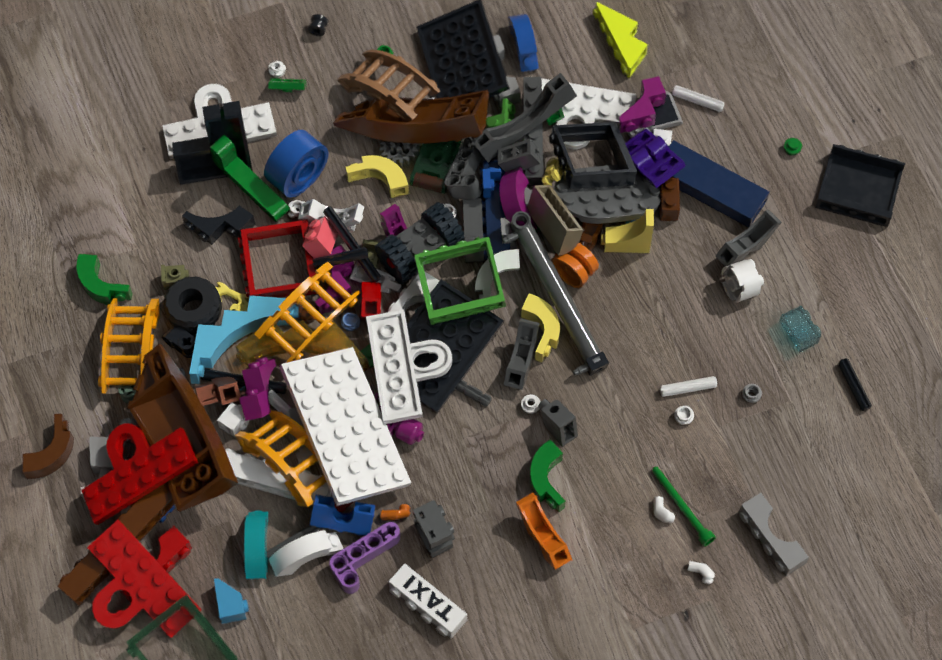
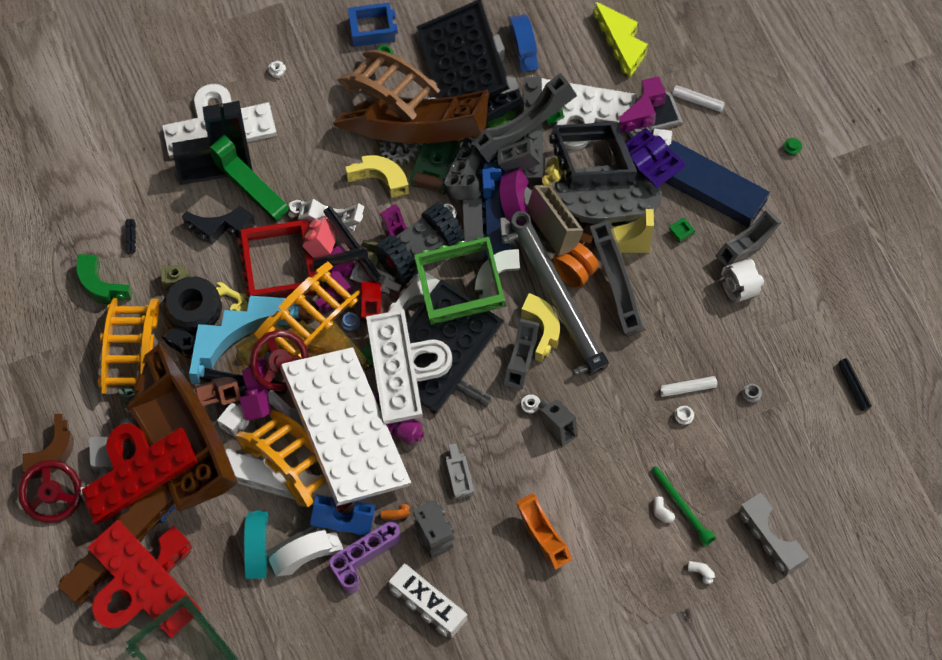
dark azure slope [214,578,249,624] -> none
blue piece [264,130,329,198] -> none
green plate [268,78,306,92] -> none
black wheel [308,14,329,36] -> none
green arch [530,439,566,512] -> none
reddish brown brick [659,178,680,221] -> none
clear light blue brick [779,306,821,352] -> none
black panel [815,144,906,227] -> none
none -> dark red piece [18,460,82,524]
none -> black axle [125,219,136,254]
none -> dark red piece [249,330,309,391]
none -> blue window [348,2,398,47]
none -> light grey hinge [446,444,474,499]
none -> black wing [486,89,524,124]
none -> dark grey arch [590,220,646,337]
none -> green plate [669,217,695,243]

